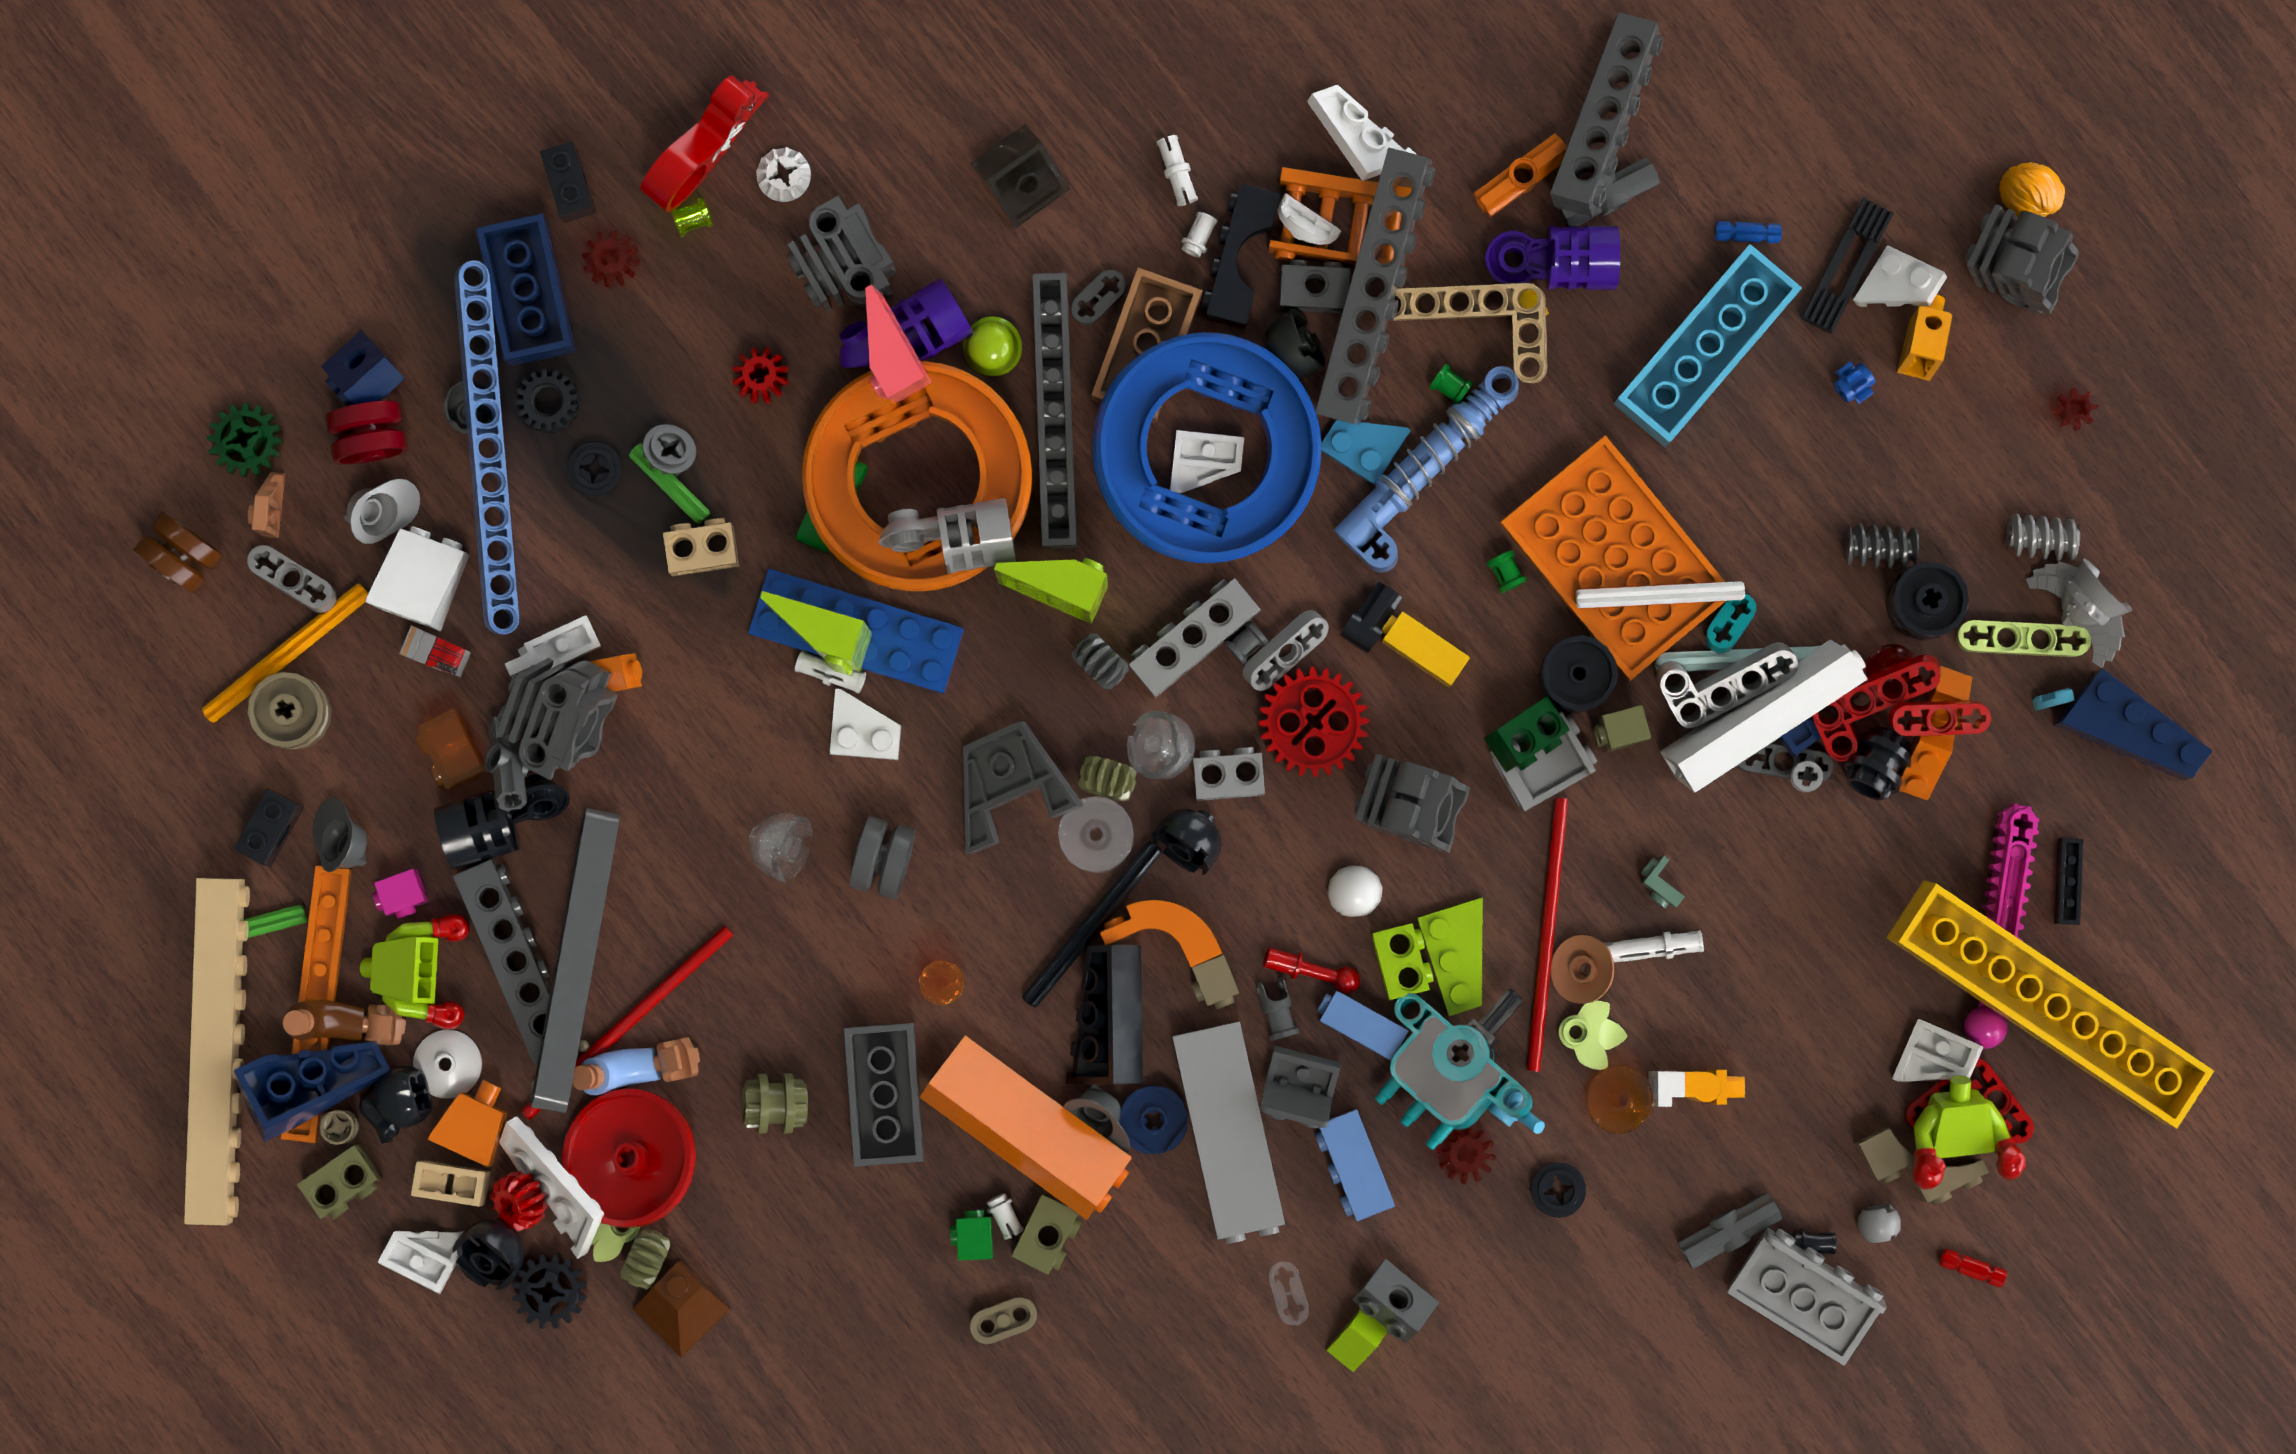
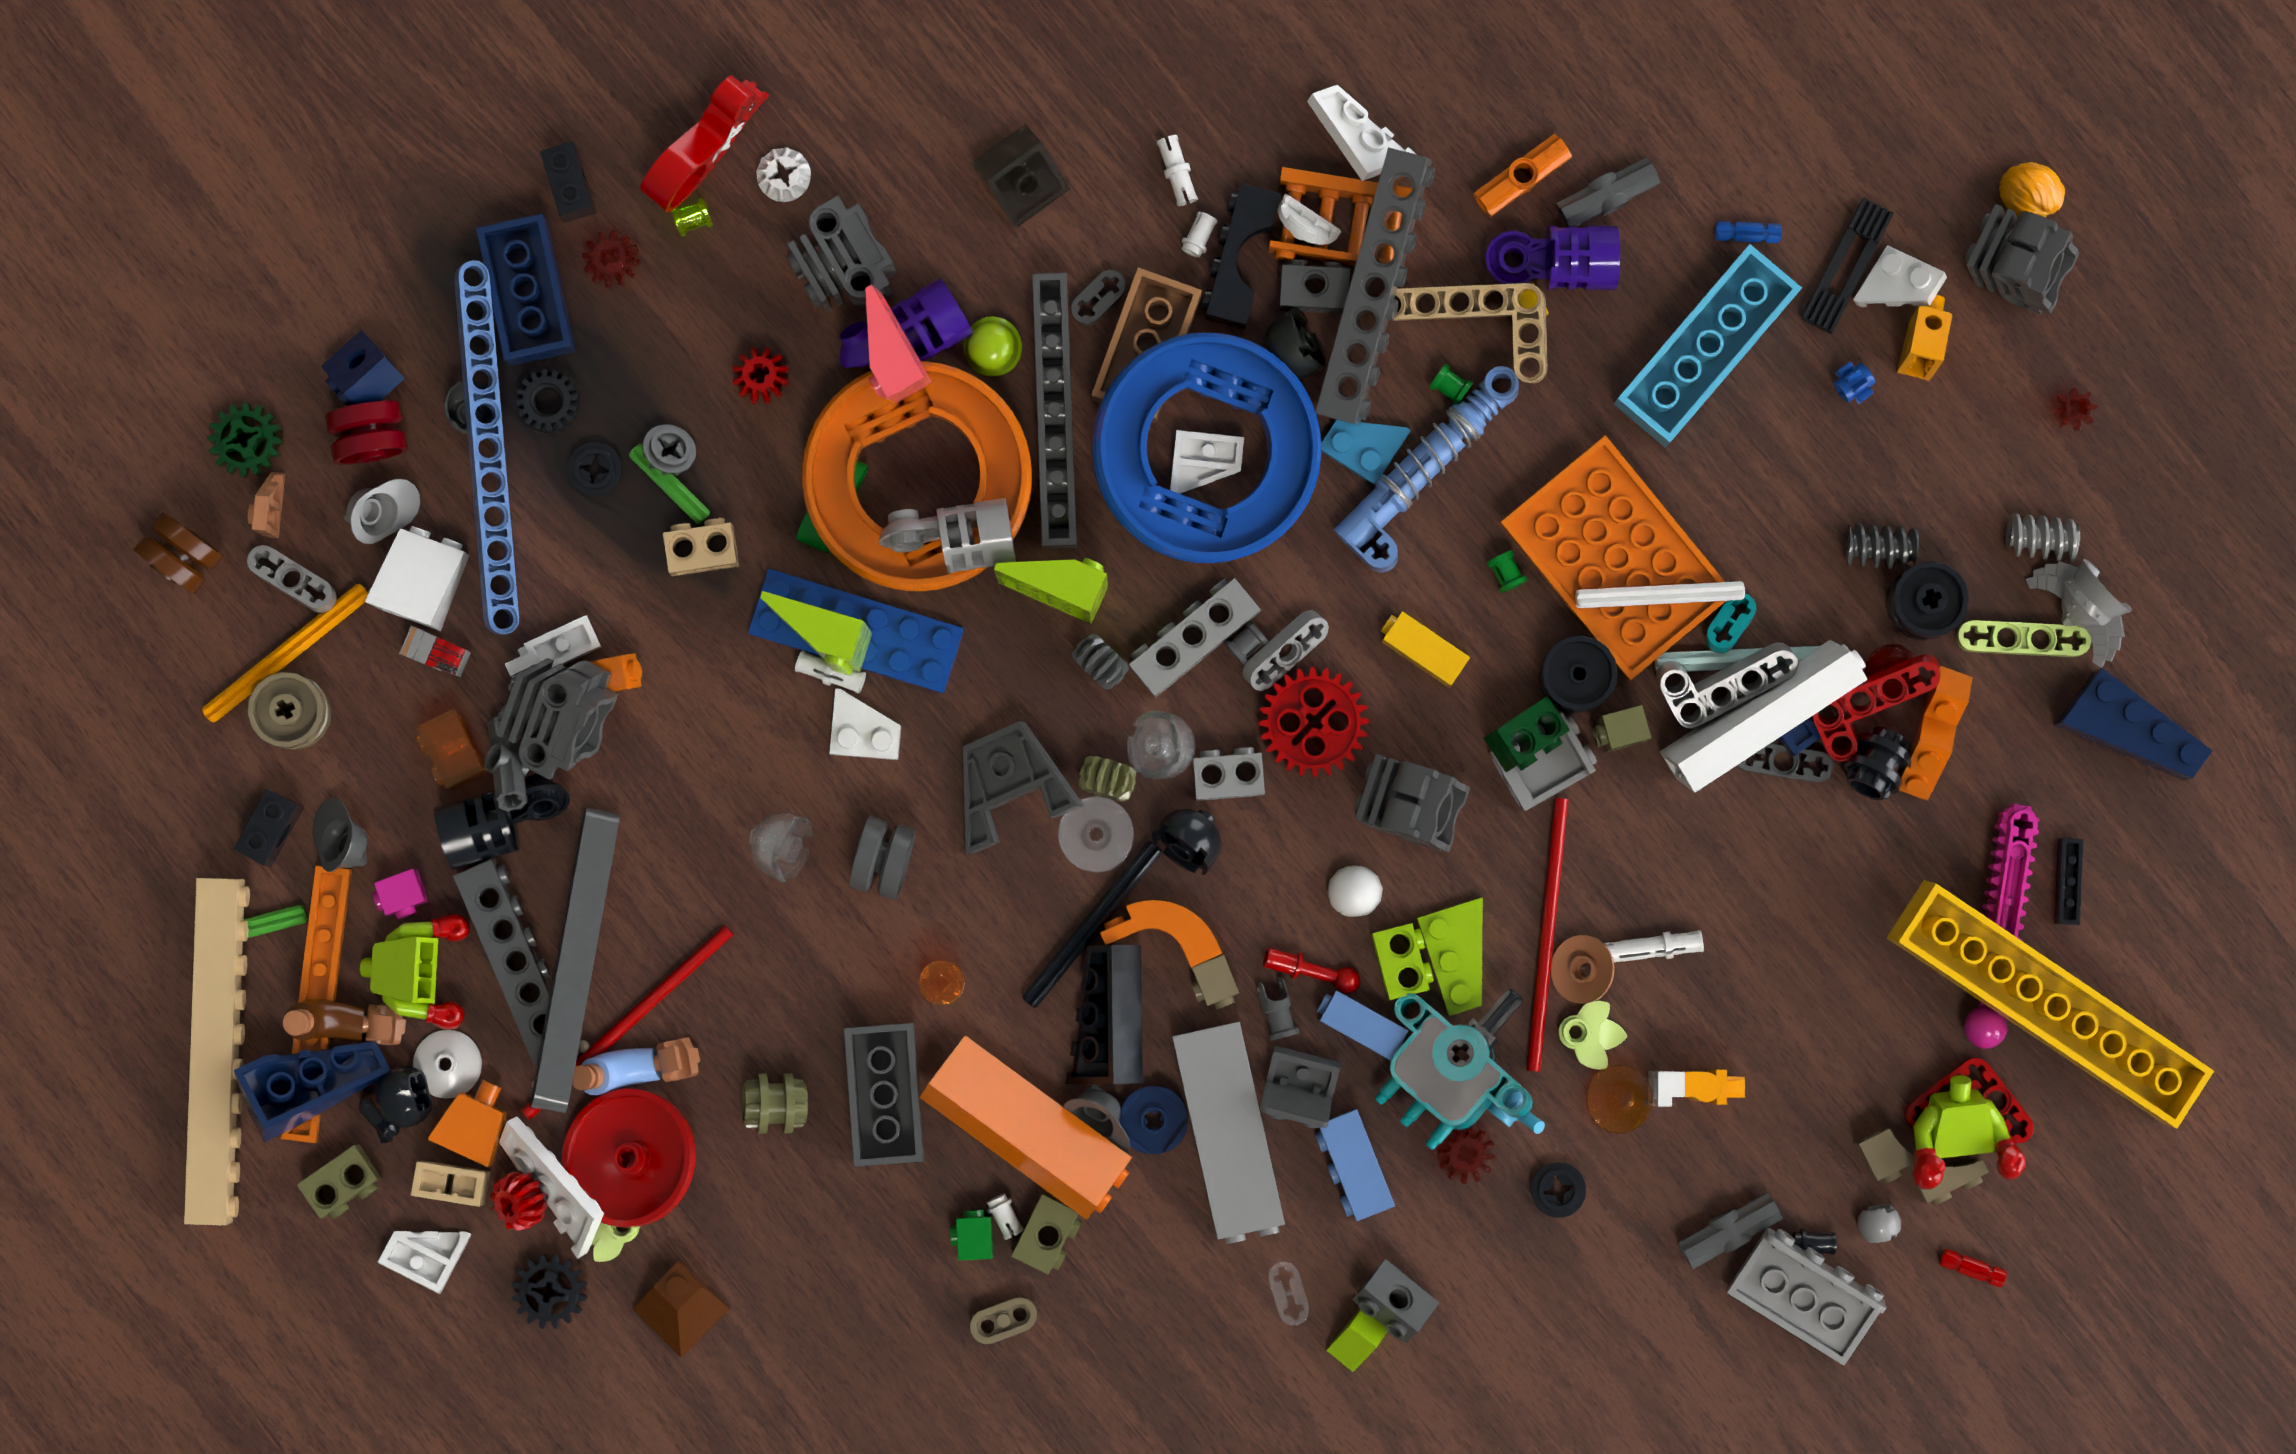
dark tan wheel [320,1110,360,1145] -> none
black cylinder [452,1220,524,1290] -> none
olive gear [620,1228,670,1290] -> none
black piece [1340,582,1403,654] -> none
dark grey brick [1550,12,1663,217] -> none
sand green bracket [1640,855,1685,909] -> none
light grey bush [1790,761,1823,792] -> none
red beam [1888,700,1991,736] -> none
white wing [1892,1019,1983,1082] -> none
medium azure tile [2032,688,2075,711] -> none

